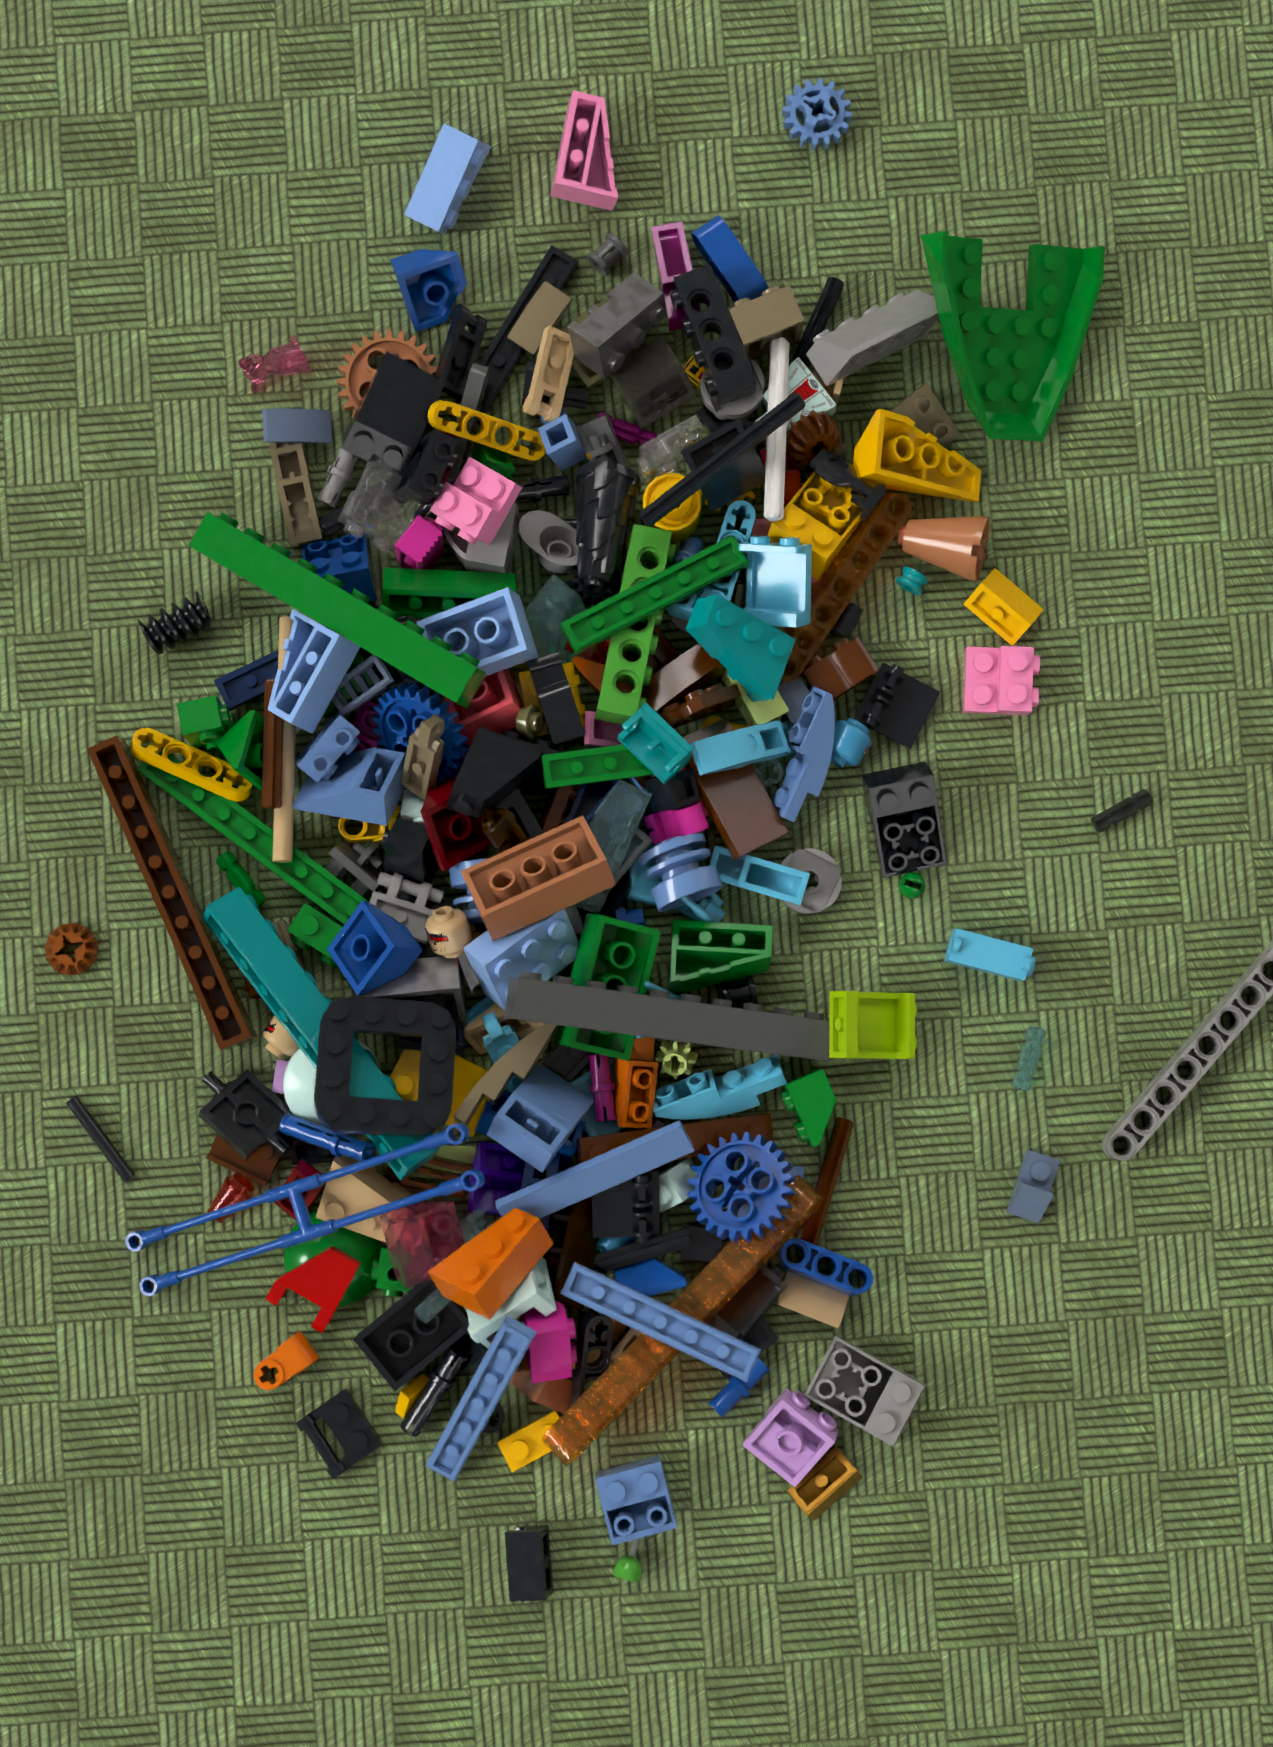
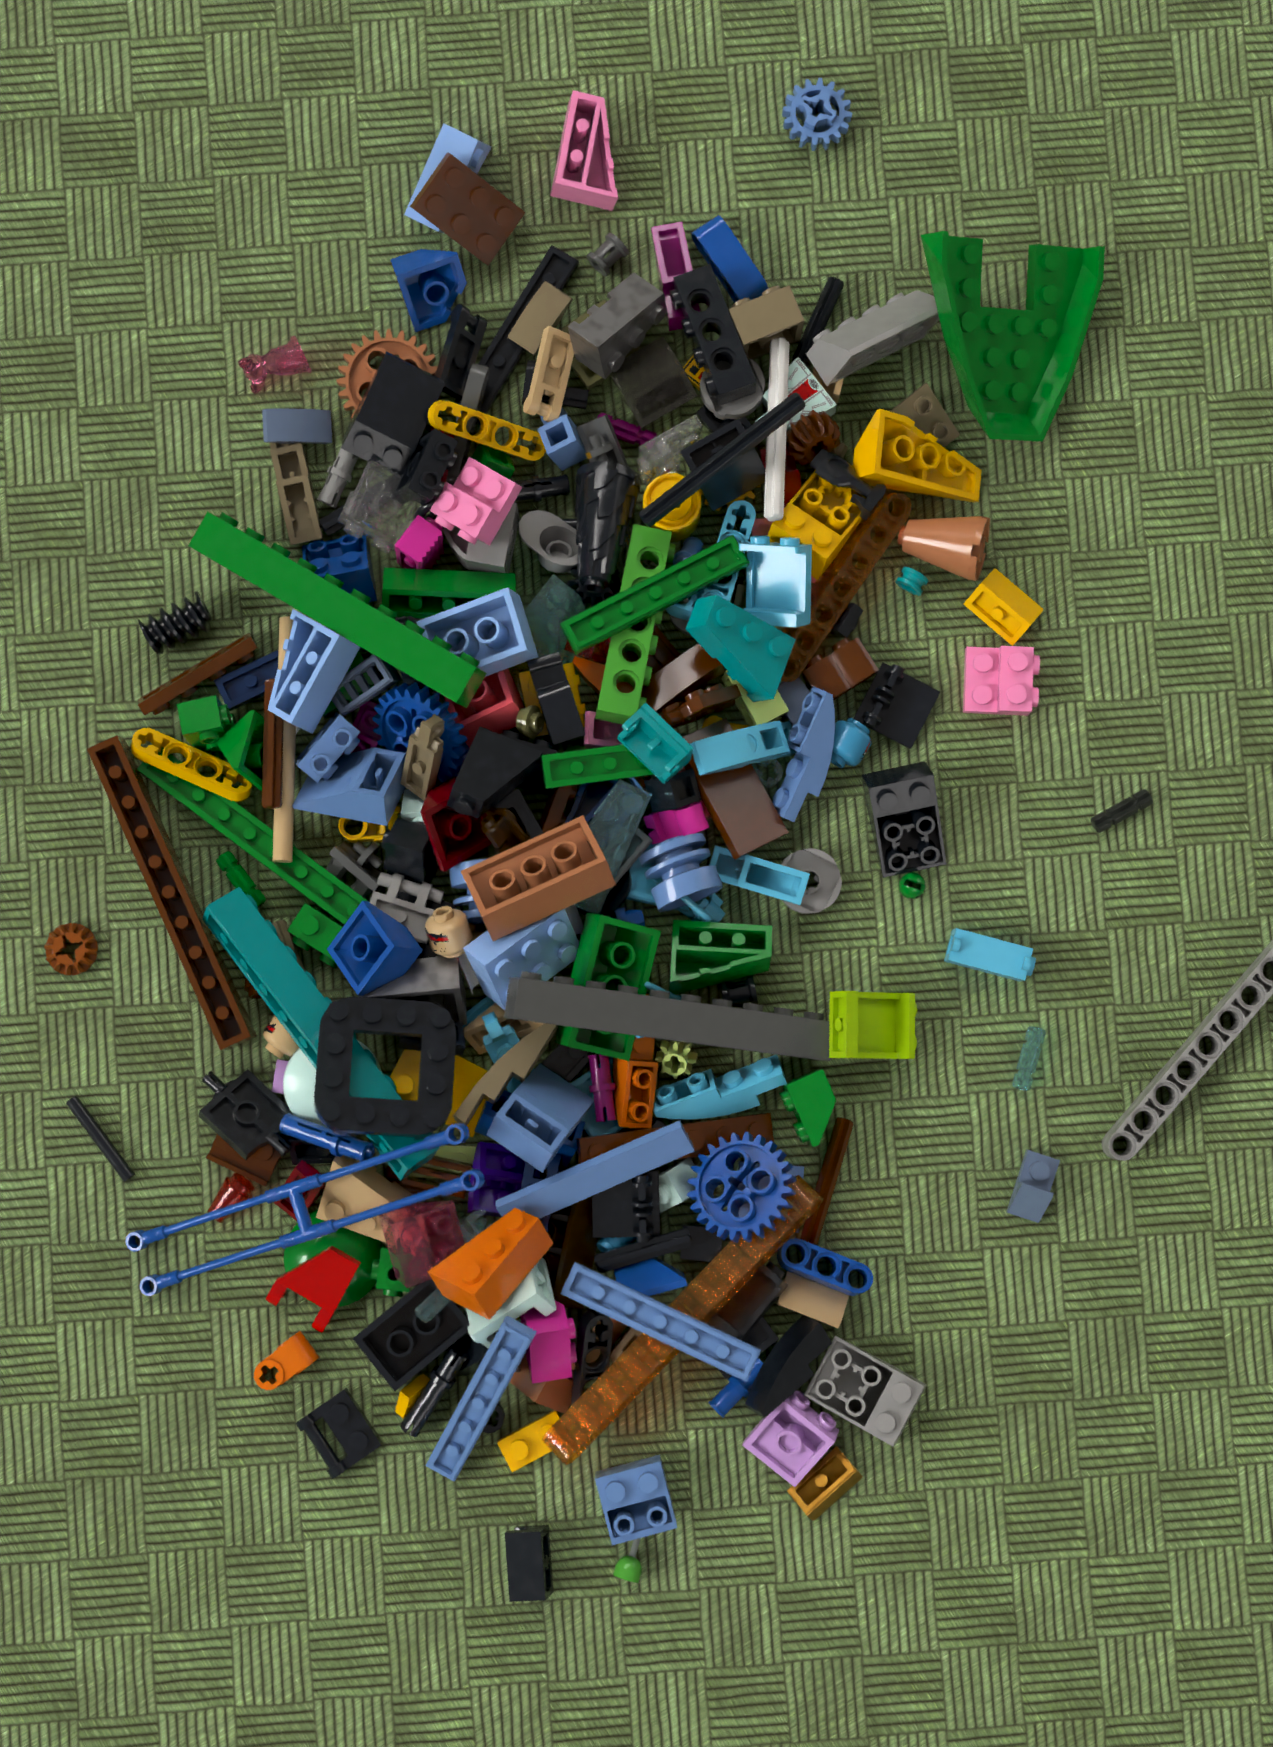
none -> reddish brown plate [138,632,257,715]
none -> reddish brown plate [410,152,525,266]
none -> black slope [745,1315,832,1418]

